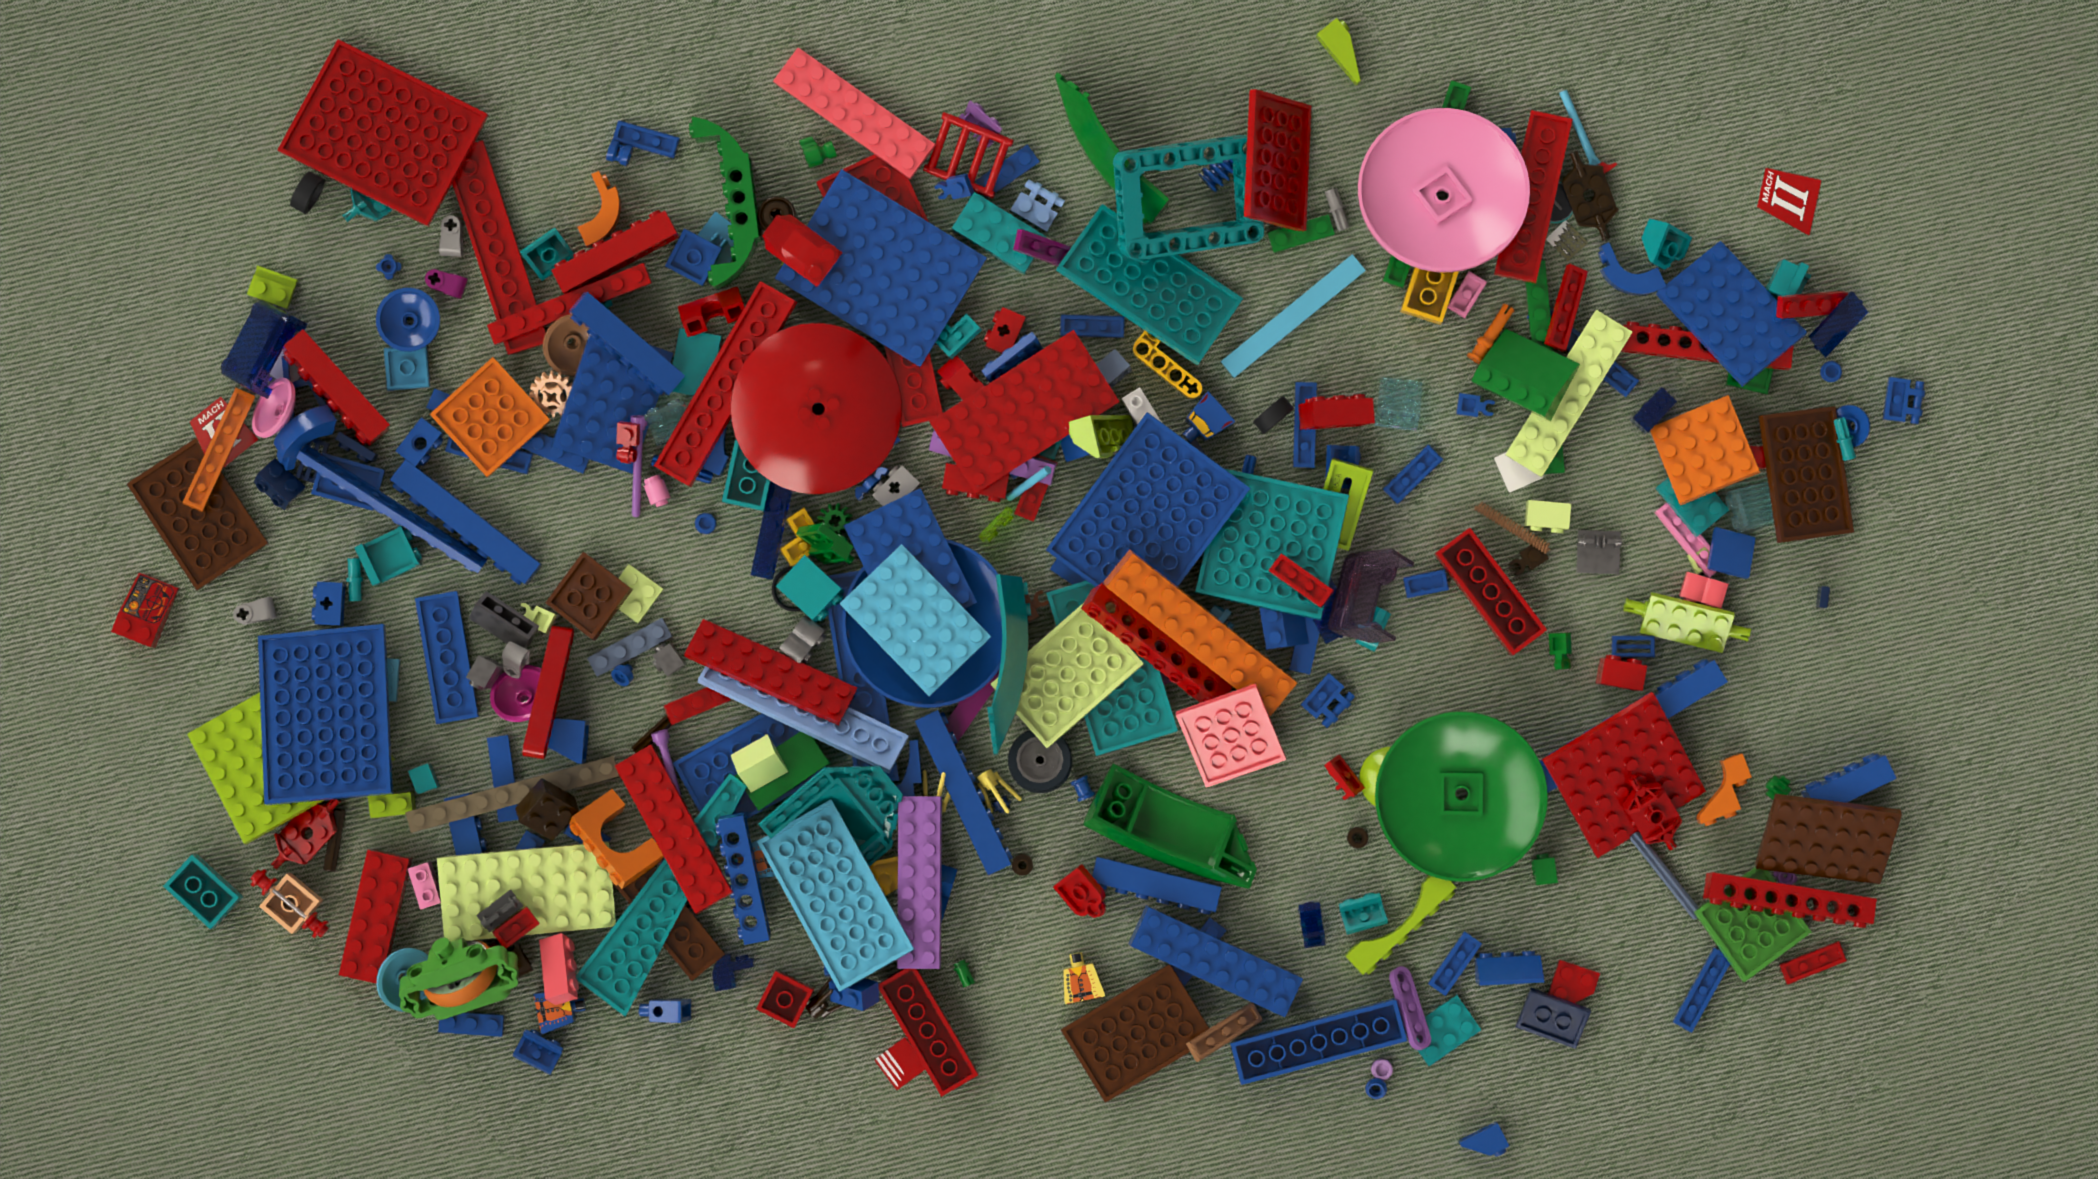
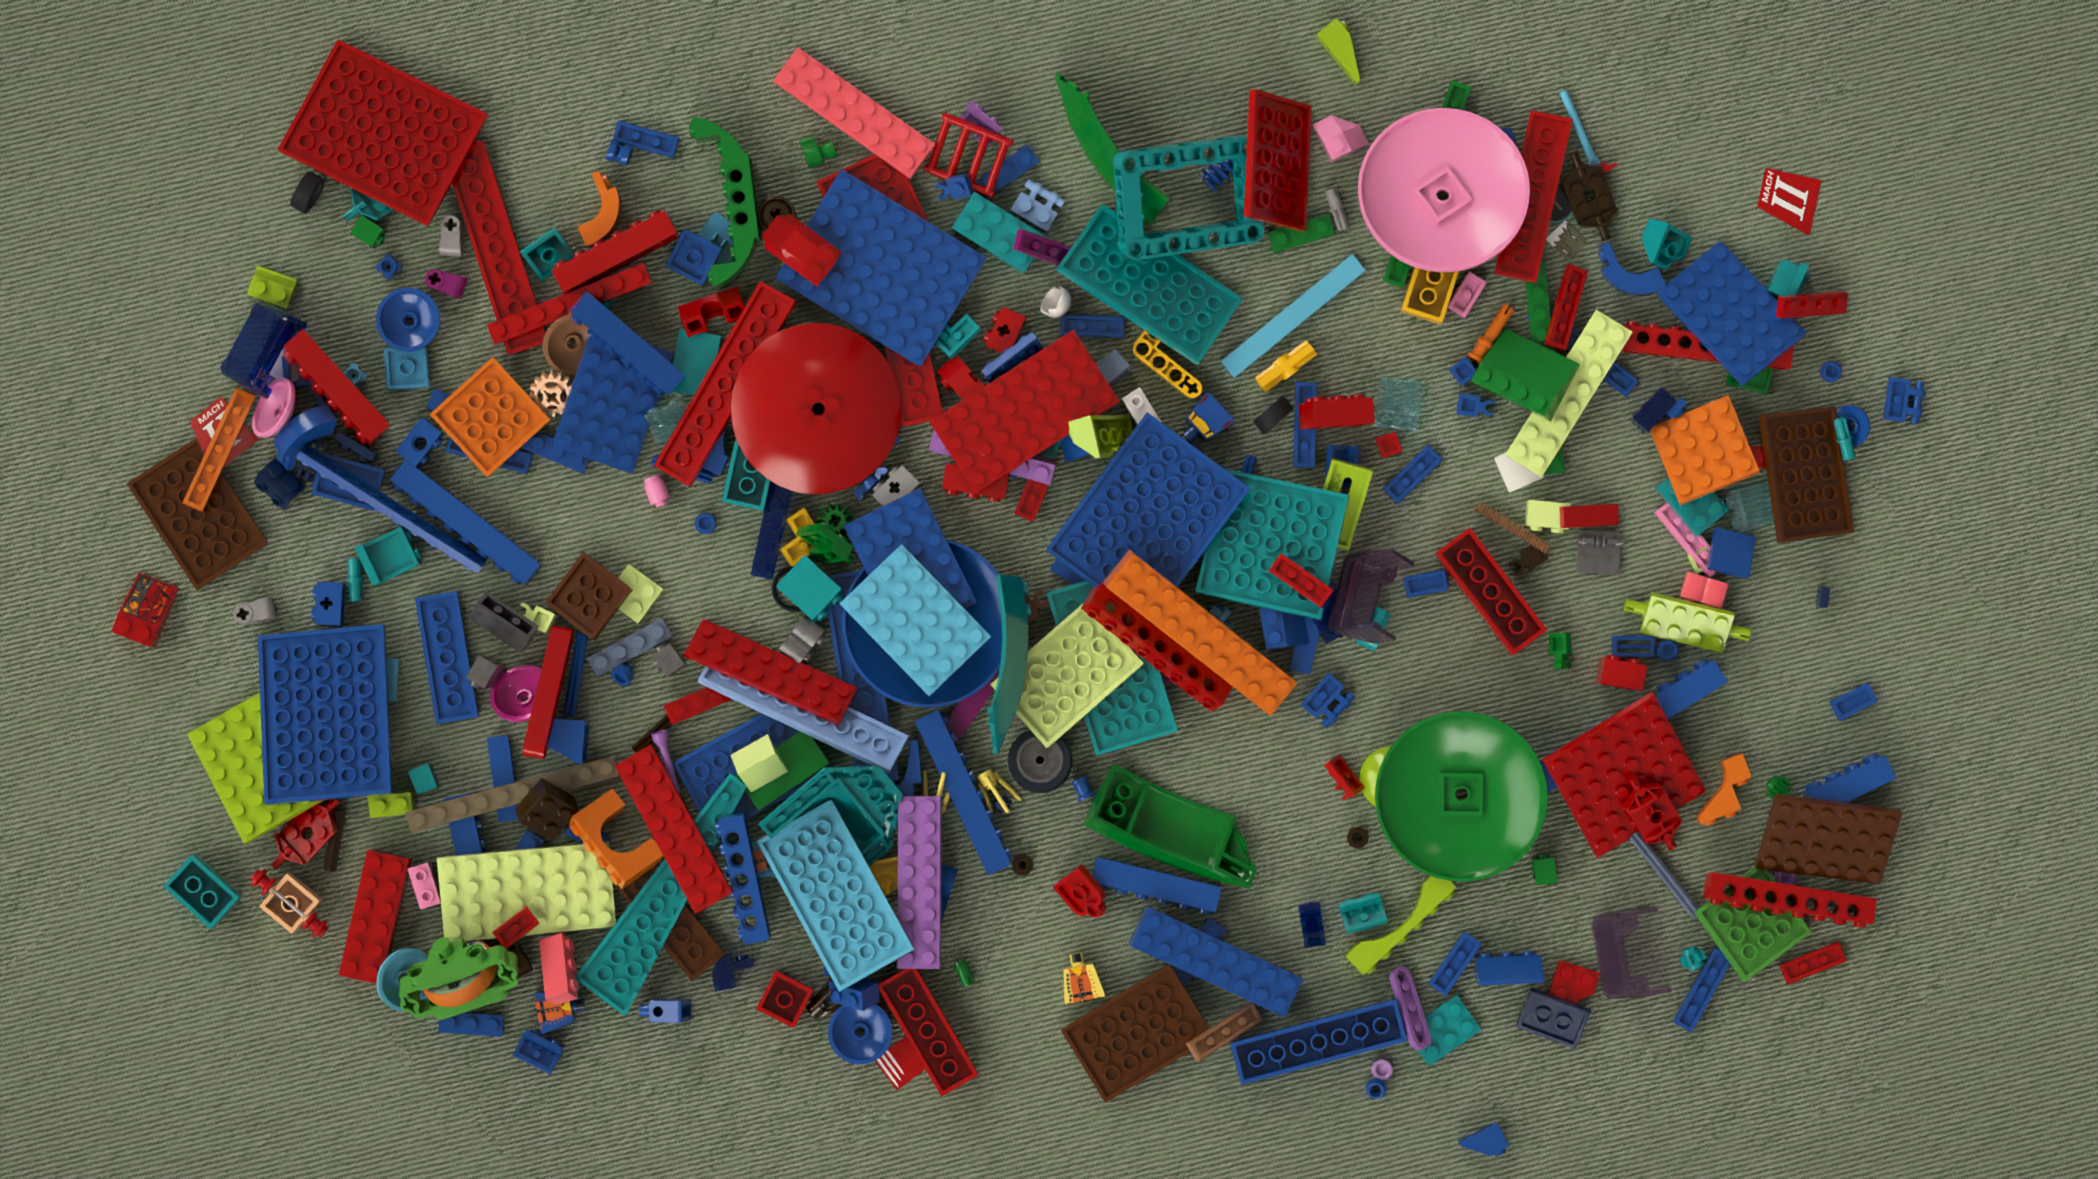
dark grey hinge [476,889,524,932] -> none
light grey piece [502,641,531,679] -> none
red plate [616,421,640,464] -> none
medium lavender piece [630,415,648,518] -> none
clear neon green plate [978,506,1014,542] -> none
medium azure bar [1006,466,1051,501] -> none
coral plate [1176,684,1286,788] -> none
clear blue piece [1808,291,1868,358] -> none
none -> medium azure plate [343,363,366,388]
none -> green brick [350,215,386,249]
none -> blue axle [563,632,588,716]
none -> blue dish [828,1004,892,1064]
none -> white hair [1040,286,1072,318]
none -> yellow piece [1255,340,1317,393]
none -> bright pink slope [1312,115,1369,163]
none -> red plate [1375,431,1402,459]
none -> blue plate [1449,357,1476,386]
none -> red tile [1559,504,1619,528]
none -> clear purple windscreen [1591,906,1672,999]
none -> blue plate [1657,640,1678,661]
none -> blue plate [1664,397,1687,419]
none -> teal gear [1679,945,1707,971]
none -> blue tile [1829,682,1878,721]

